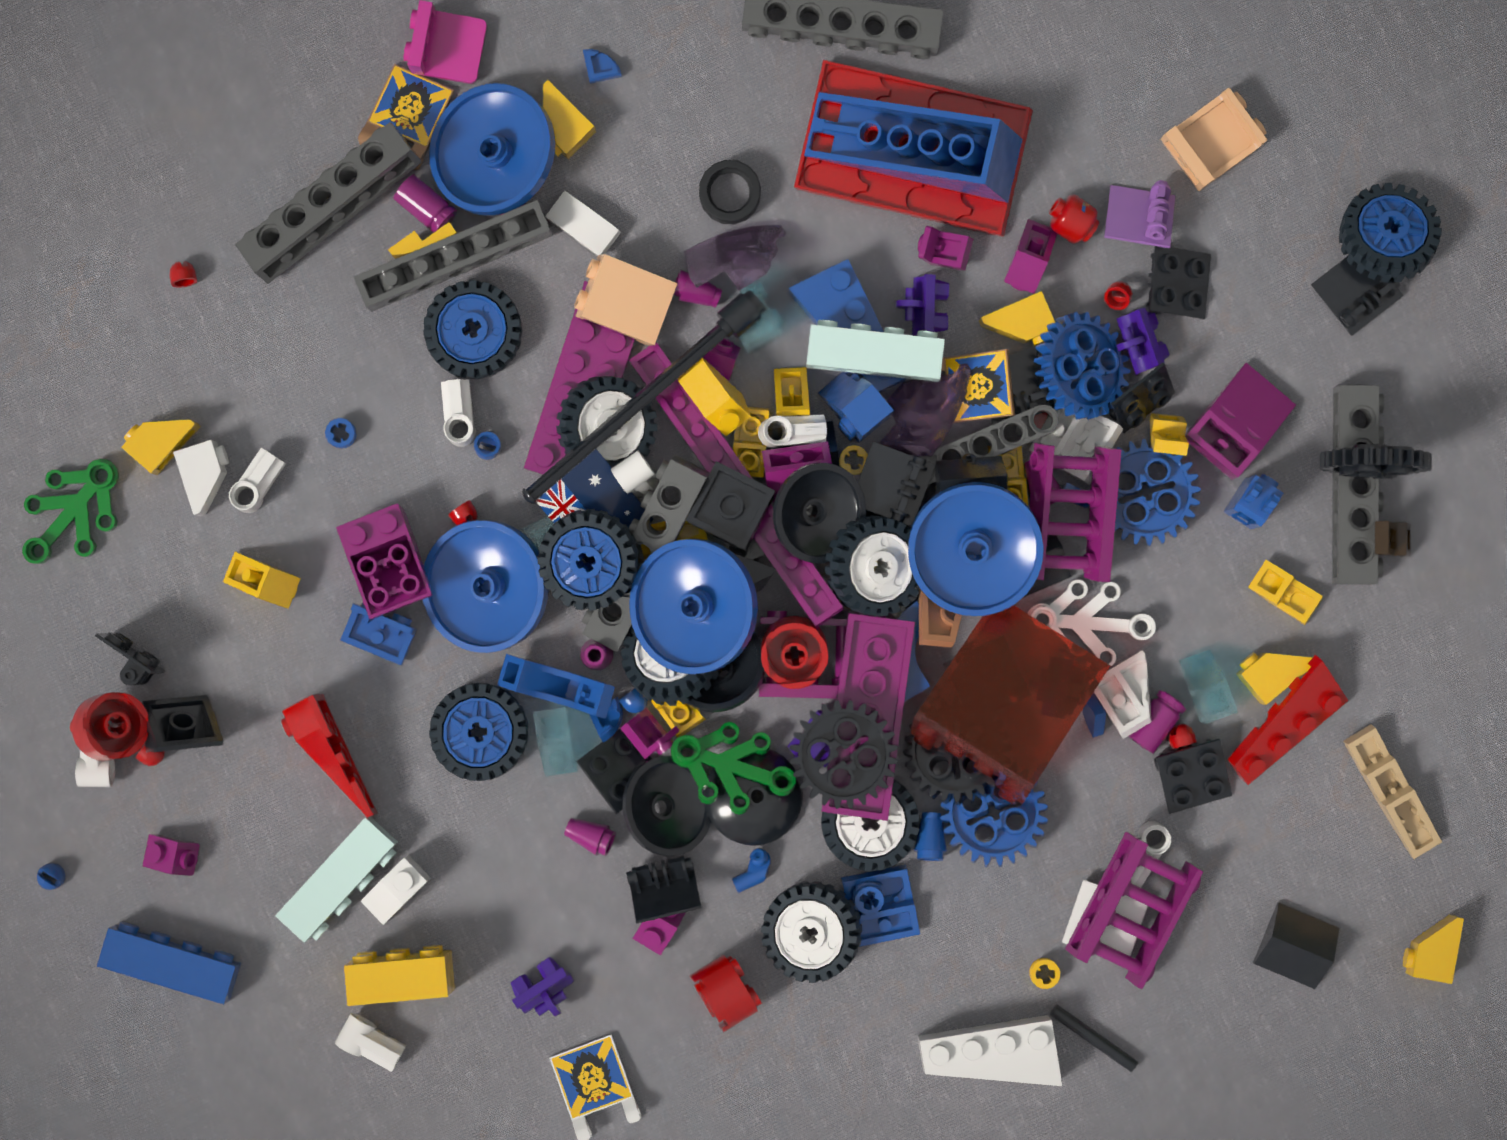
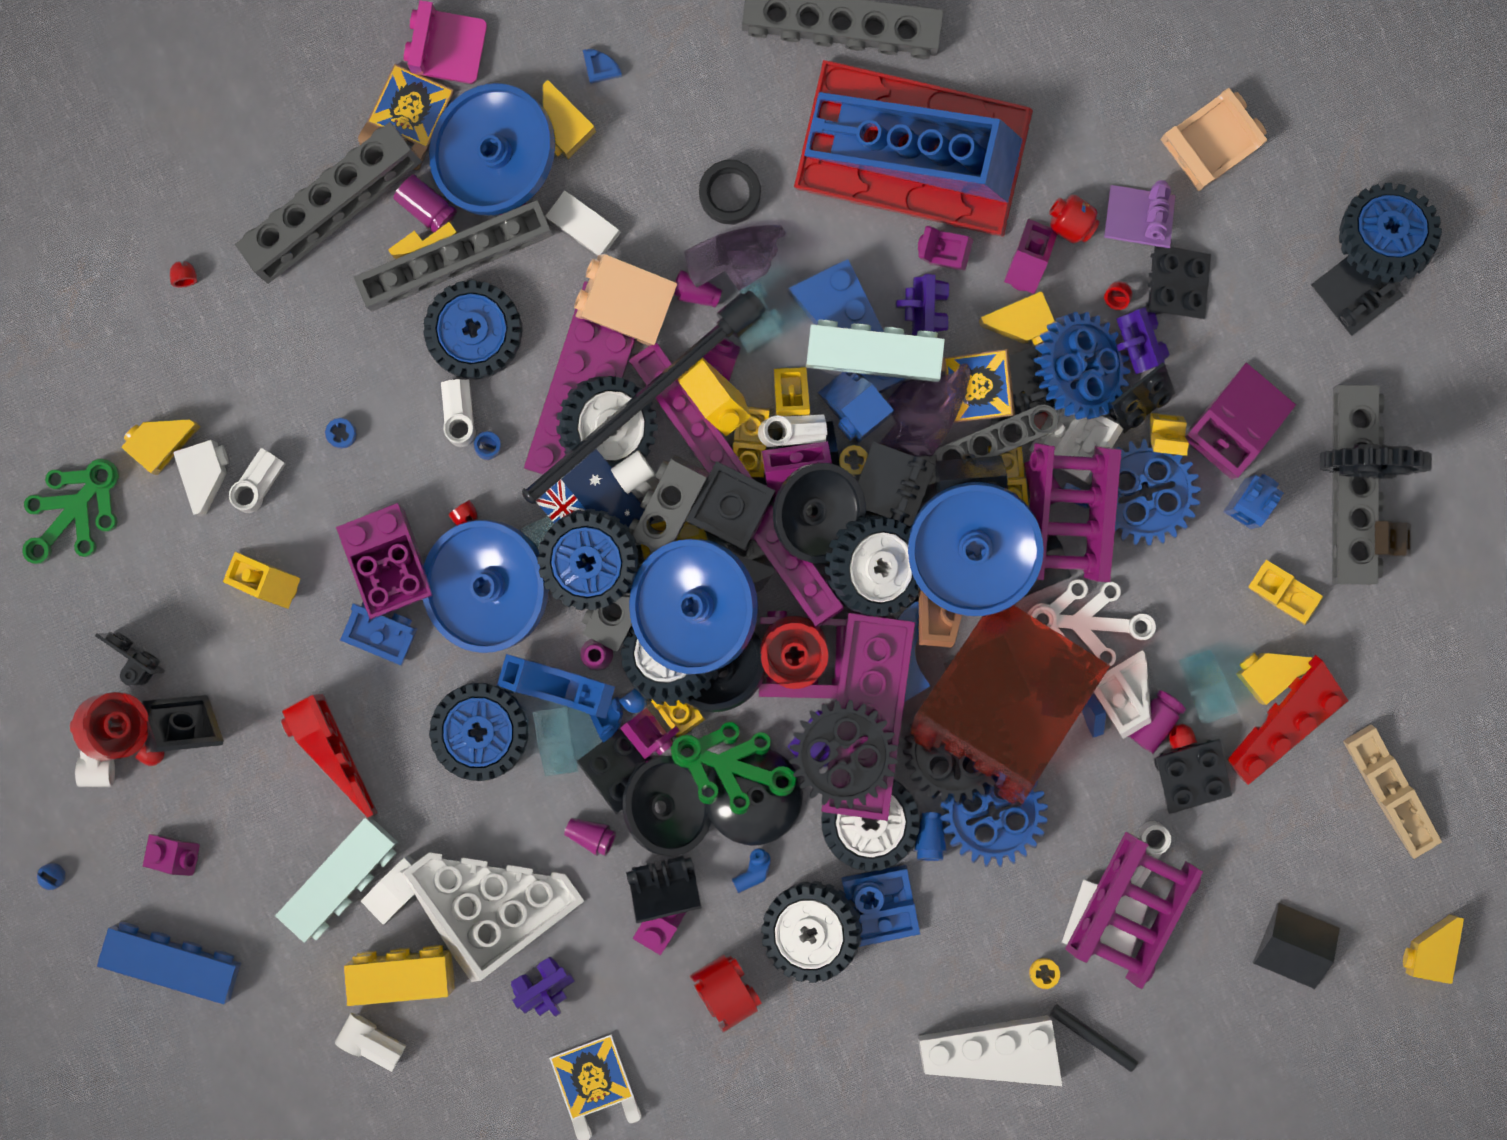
none -> white slope [402,852,584,982]

